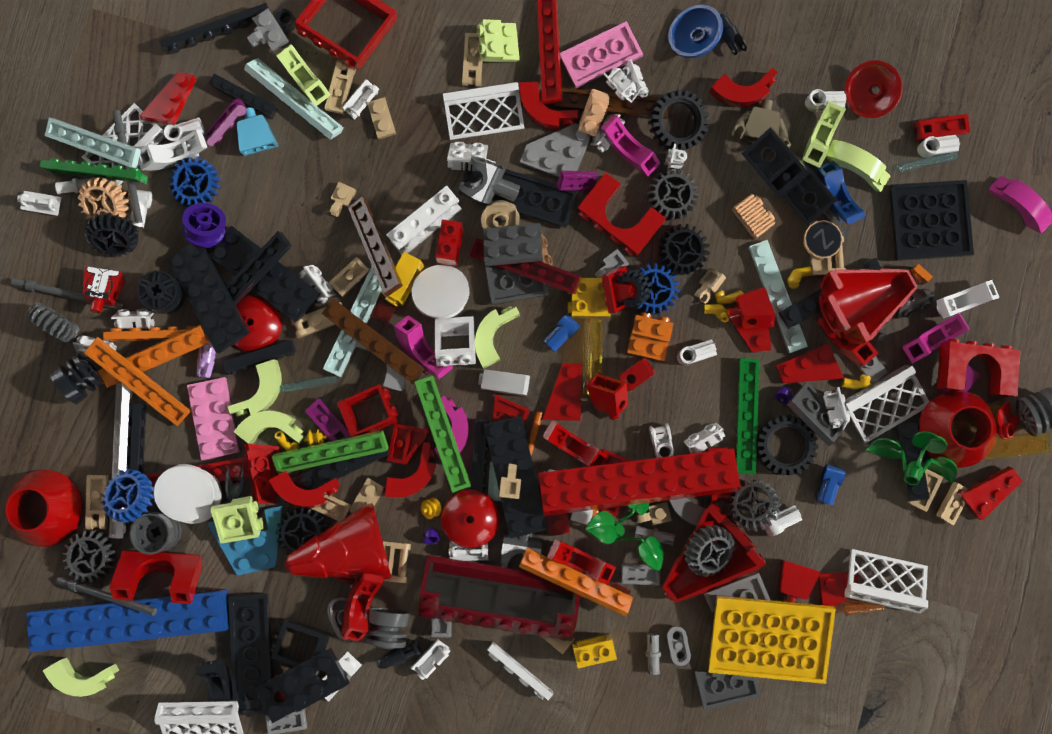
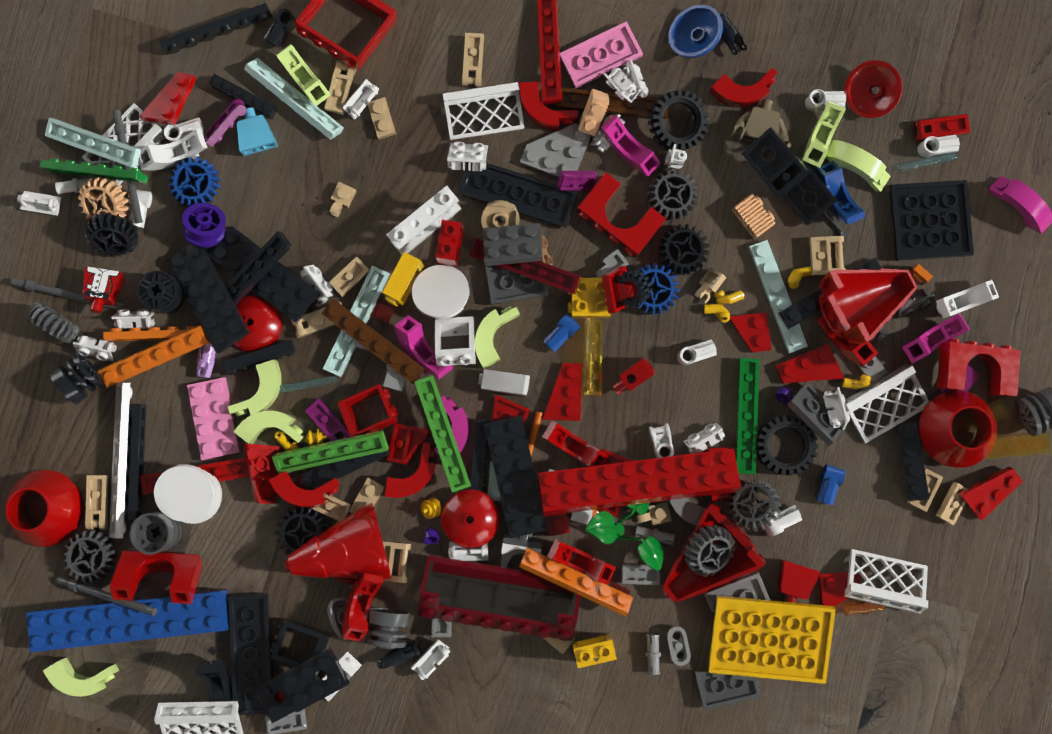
orange plate [84,337,191,426] -> none
blue gear [101,469,154,523] -> none
dark azure wing [208,506,283,576] -> none
yellowish green plate [210,496,263,544] -> none
black piece [224,465,244,504] -> none
light grey hinge [247,9,289,52] -> none
plate [348,197,403,296] -> none
dark grey connector [458,156,520,204] -> none
yellowish green plate [477,19,520,62] -> none
white plate [487,642,553,700] -> none
tan plate [499,464,521,499] -> none
red torso [586,373,628,420] -> none
orange plate [627,312,674,362] -> none
red torso [727,287,775,329] -> none
black tile [803,220,843,259] -> none
green plant [866,431,957,485] -> none
red plate [997,402,1019,440] -> none

